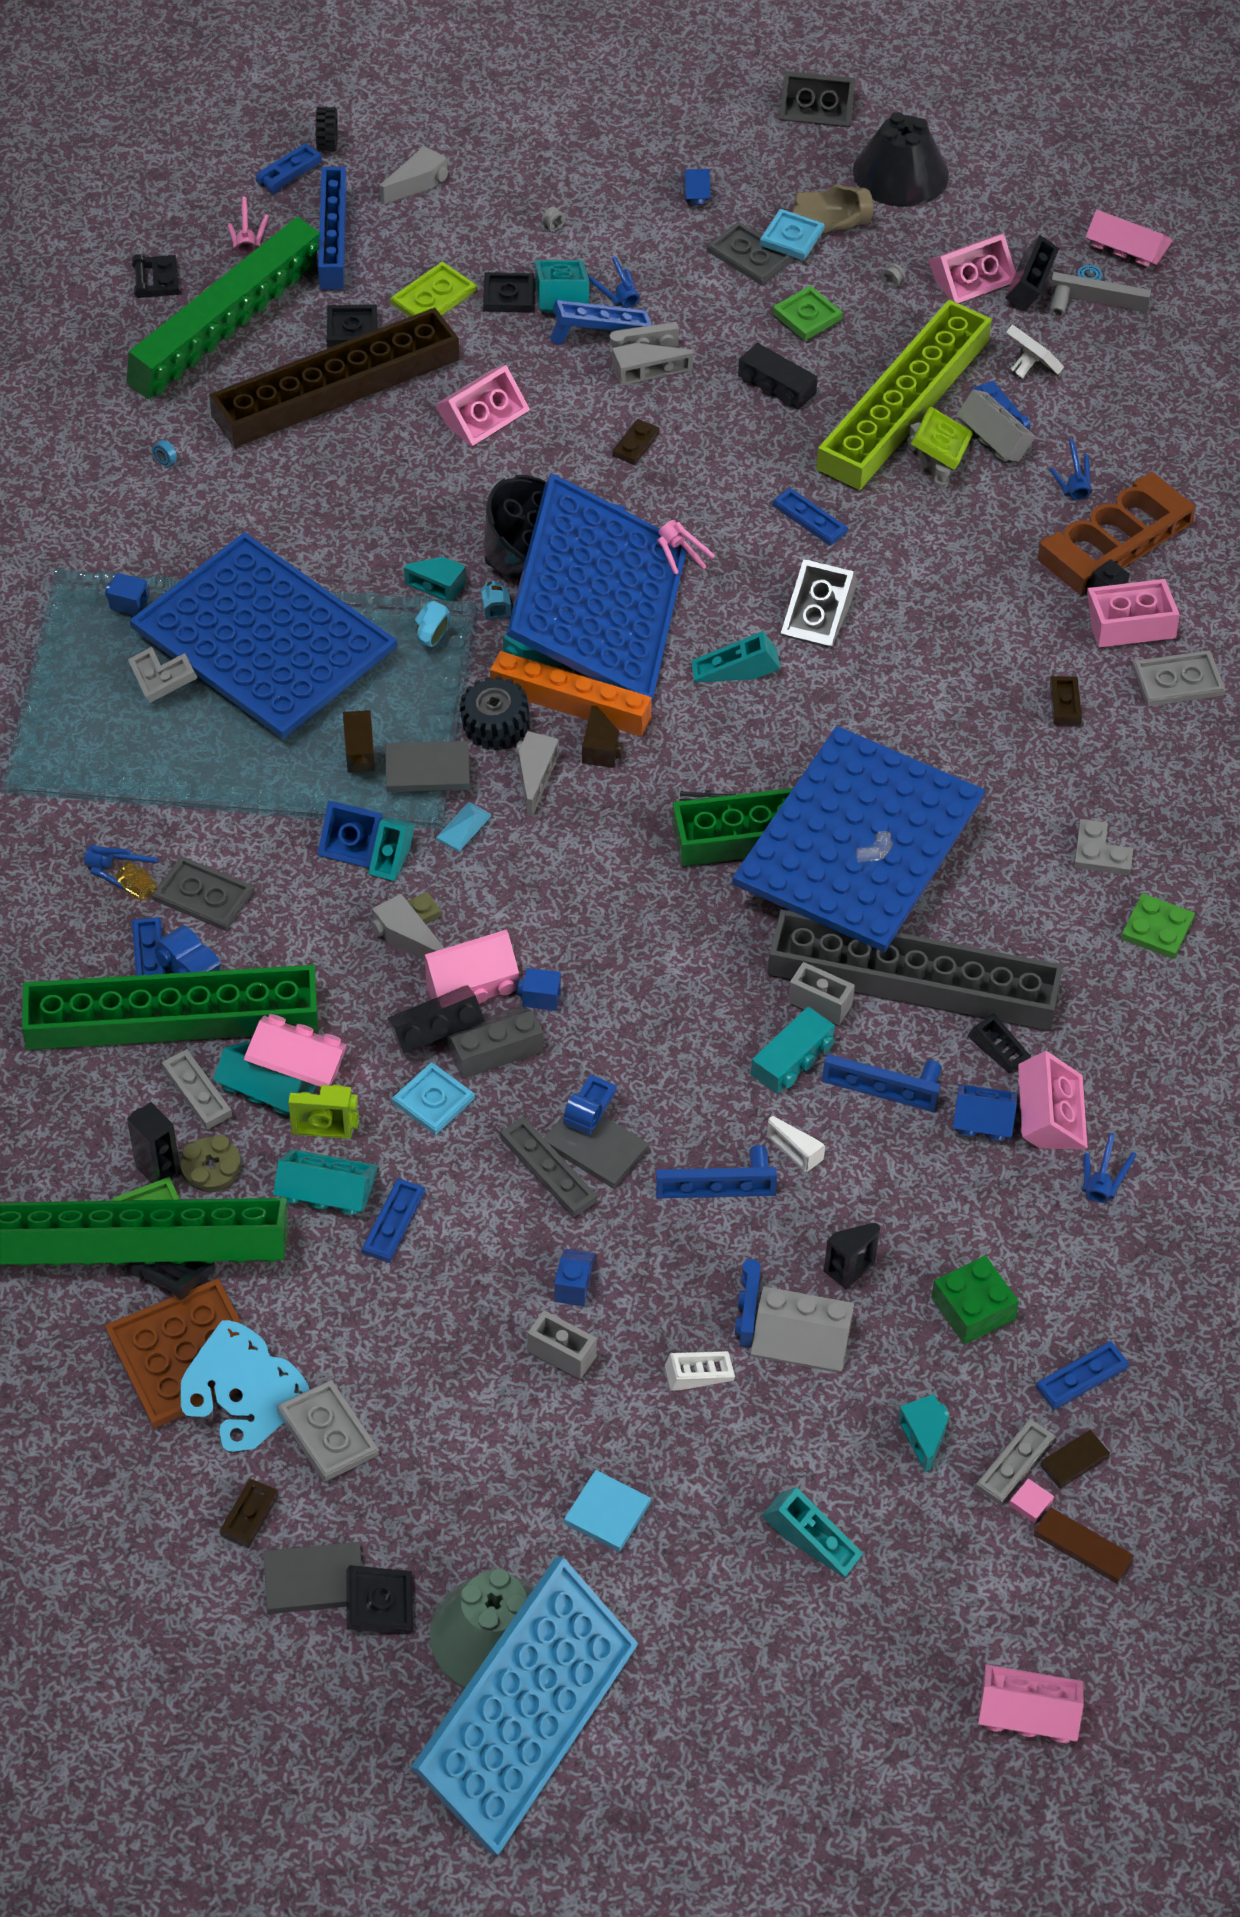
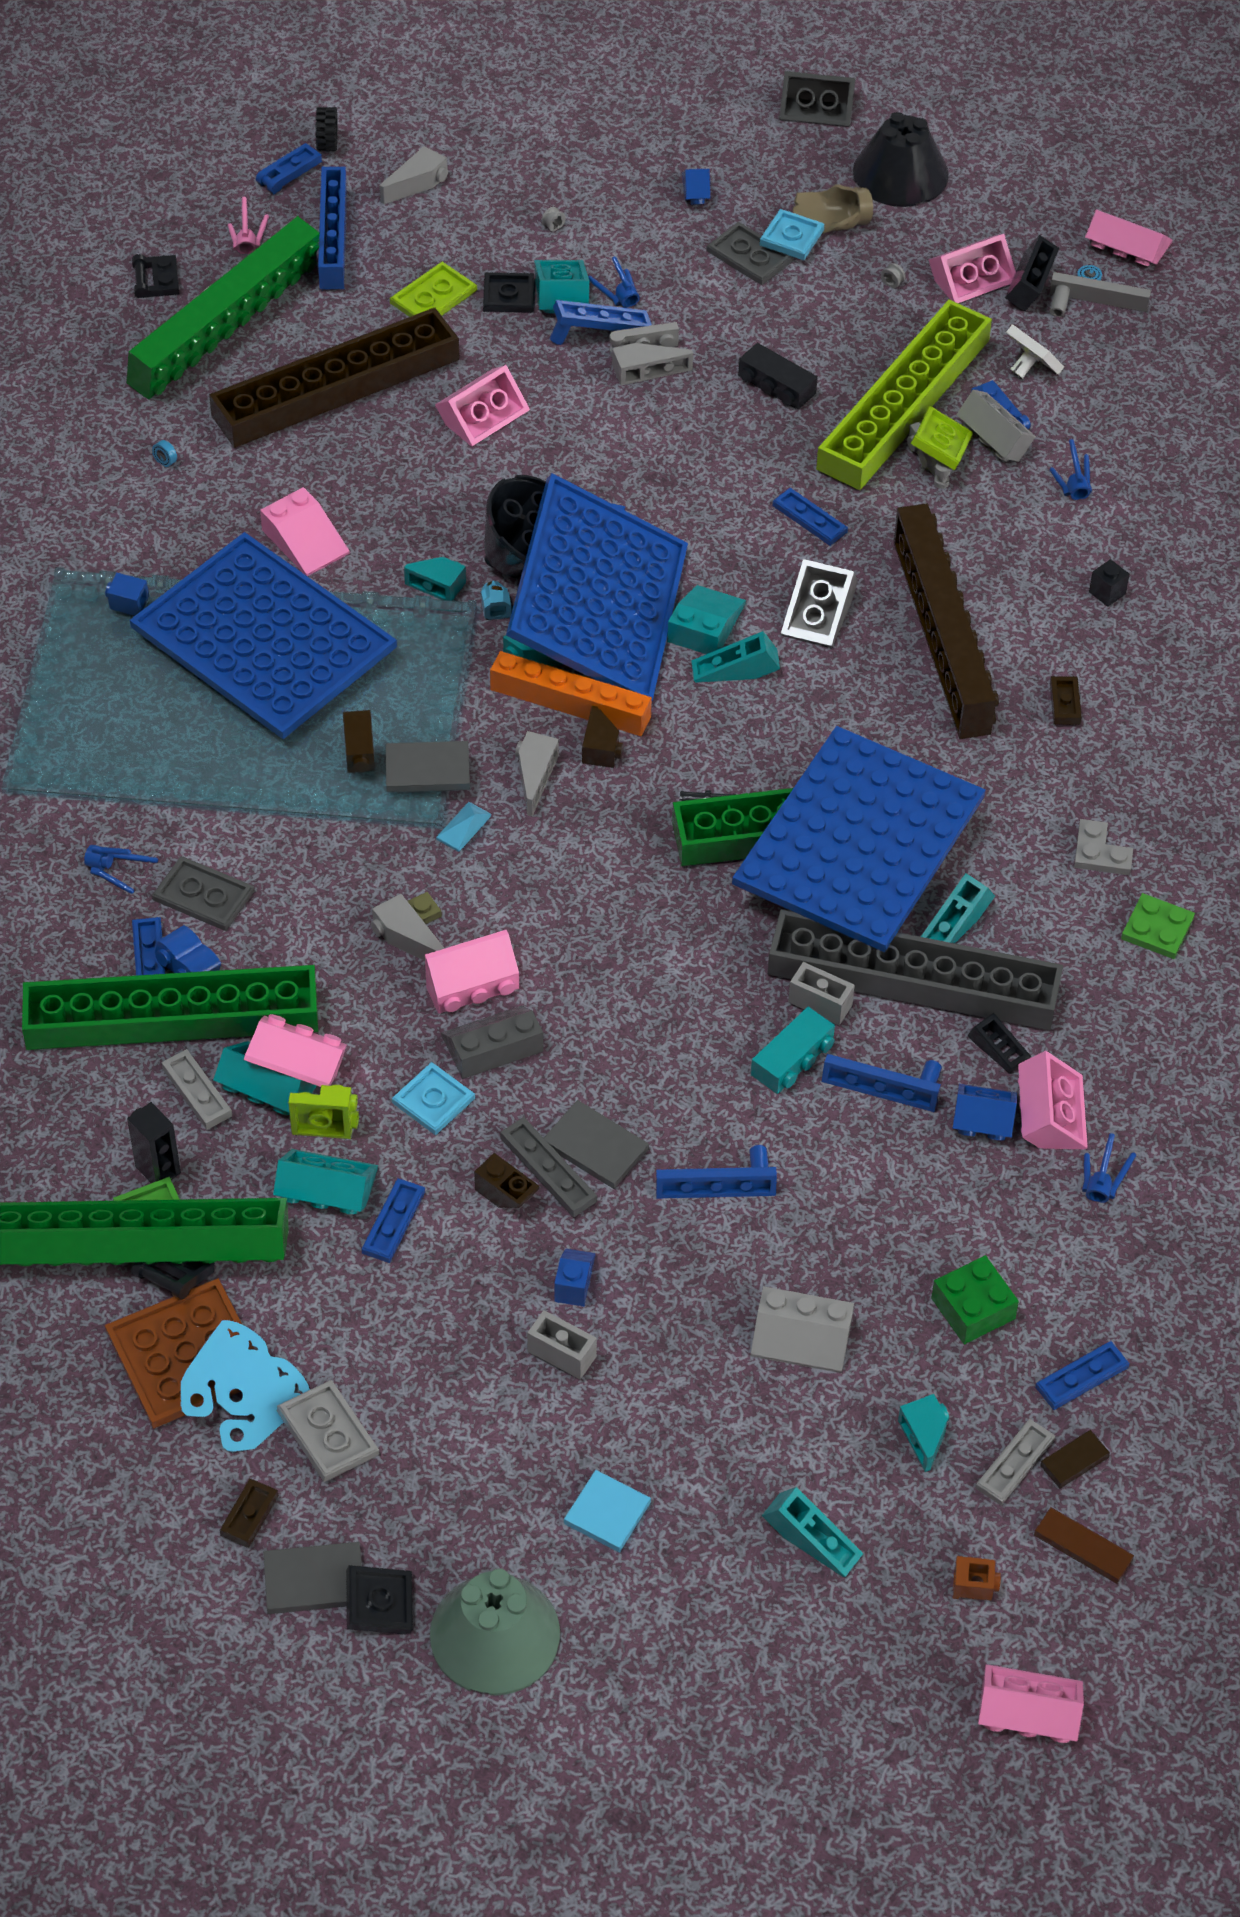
clear yellow slope [115,861,157,900] -> none
light grey plate [128,647,198,703] -> none
olive plate [180,1135,241,1192] -> none
blue slope [317,800,383,868] -> none
black plate [327,304,377,347] -> none
teal slope [368,817,415,881] -> none
black brick [388,985,485,1054] -> none
dark azure plate [410,1557,639,1855] -> none
medium azure rock [415,601,451,647] -> none
black wheel [460,677,530,750] -> none
blue brick [517,968,561,1011] -> none
blue plate [563,1074,617,1136] -> none
dark brown plate [612,419,660,465] -> none
bright pink plant [657,520,715,575] -> none
white slope [665,1351,735,1391] -> none
blue plate [734,1259,761,1348] -> none
white slope [767,1116,825,1172] -> none
bright green plate [773,285,843,341] -> none
black tile [823,1223,880,1289] -> none
clear arm [856,831,893,862] -> none
bright pink tile [1009,1479,1054,1523] -> none
dark orange fence [1037,471,1196,596] -> none
bright pink slope [1087,579,1180,647] -> none
light grey tile [1132,650,1226,706] -> none
none -> bright pink slope [260,487,350,576]
none -> dark brown slope [474,1153,539,1208]
none -> teal slope [667,585,746,654]
none -> dark brown brick [893,503,999,739]
none -> teal slope [921,873,995,943]
none -> dark orange brick [952,1556,1001,1601]

